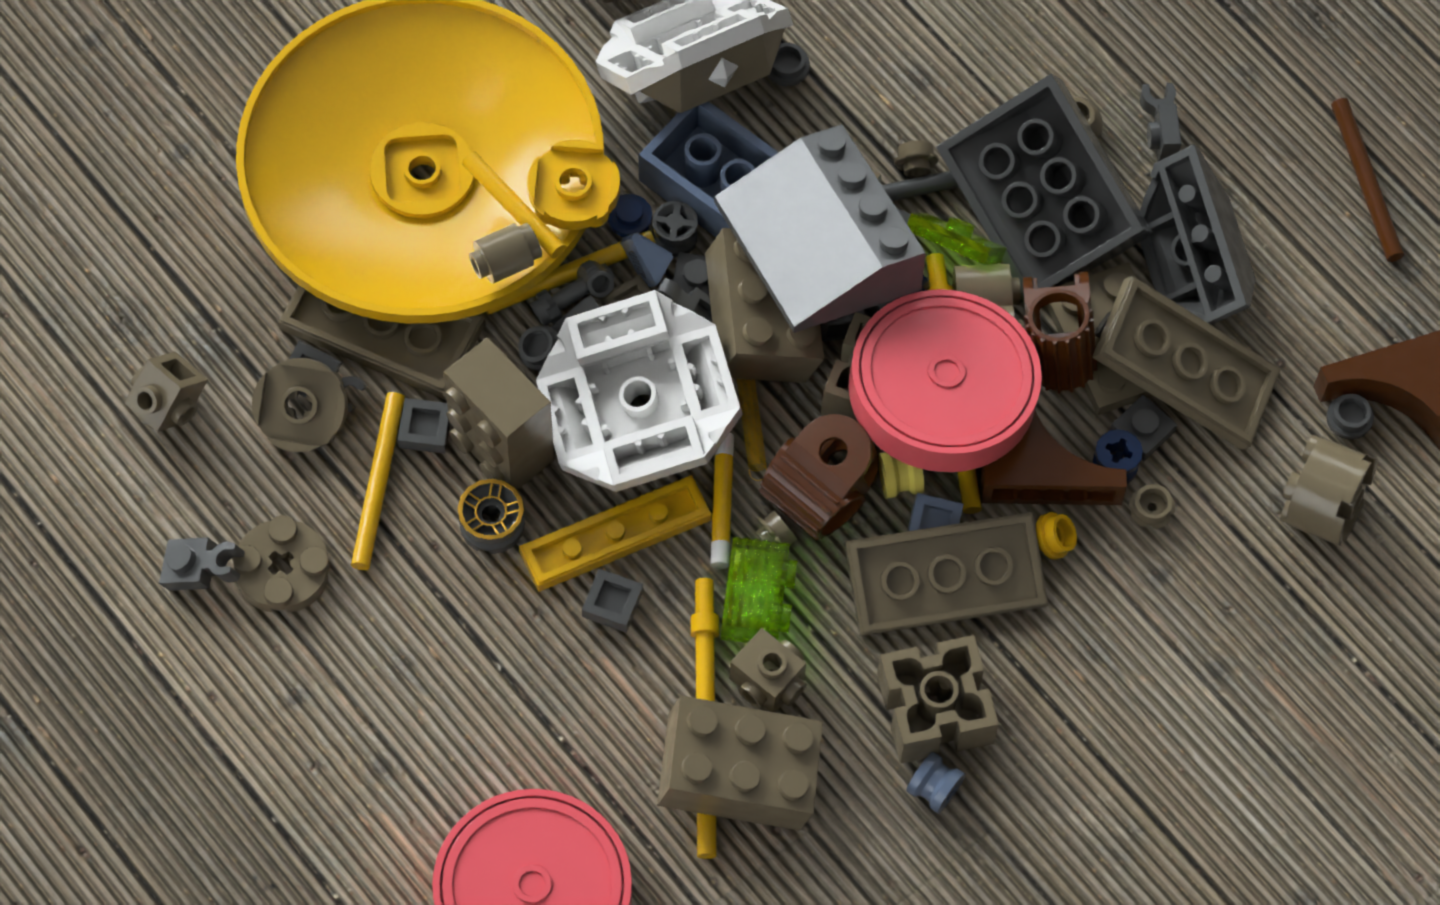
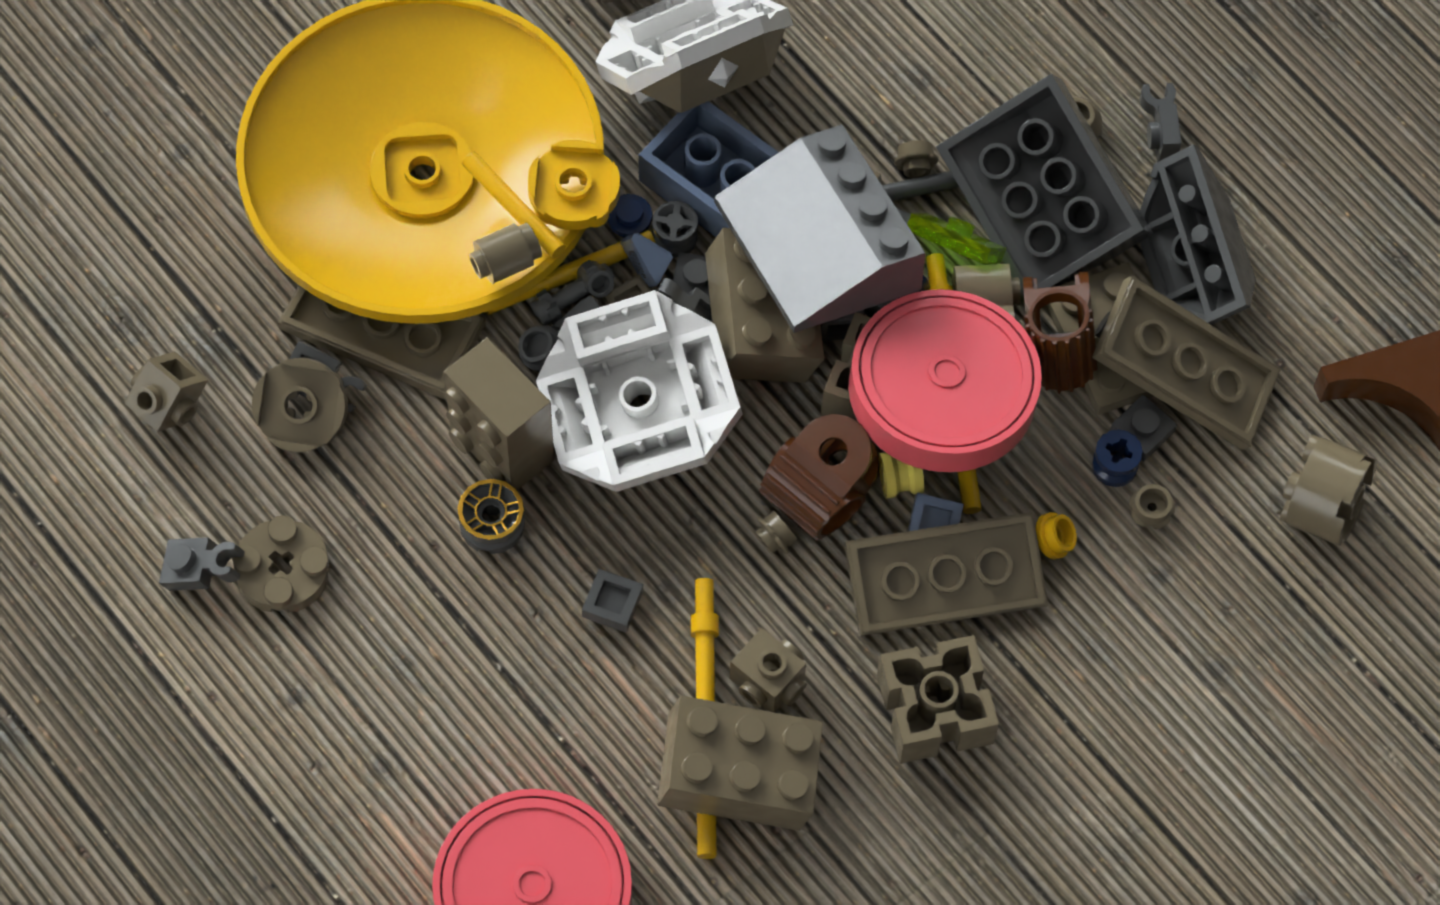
yellow bar [351,392,405,570] -> none
dark grey plate [398,398,450,454] -> none
yellow tile [519,475,711,592] -> none
yellow bar [710,433,734,569] -> none
clear neon green brick [721,536,798,643] -> none
yellow piece [737,379,767,481] -> none
dark grey plate [768,43,810,87] -> none
sand blue wheel [906,752,966,814] -> none
reddish brown arch [980,410,1127,505] -> none
dark grey plate [1326,394,1374,440] -> none
reddish brown bar [1331,98,1404,262] -> none

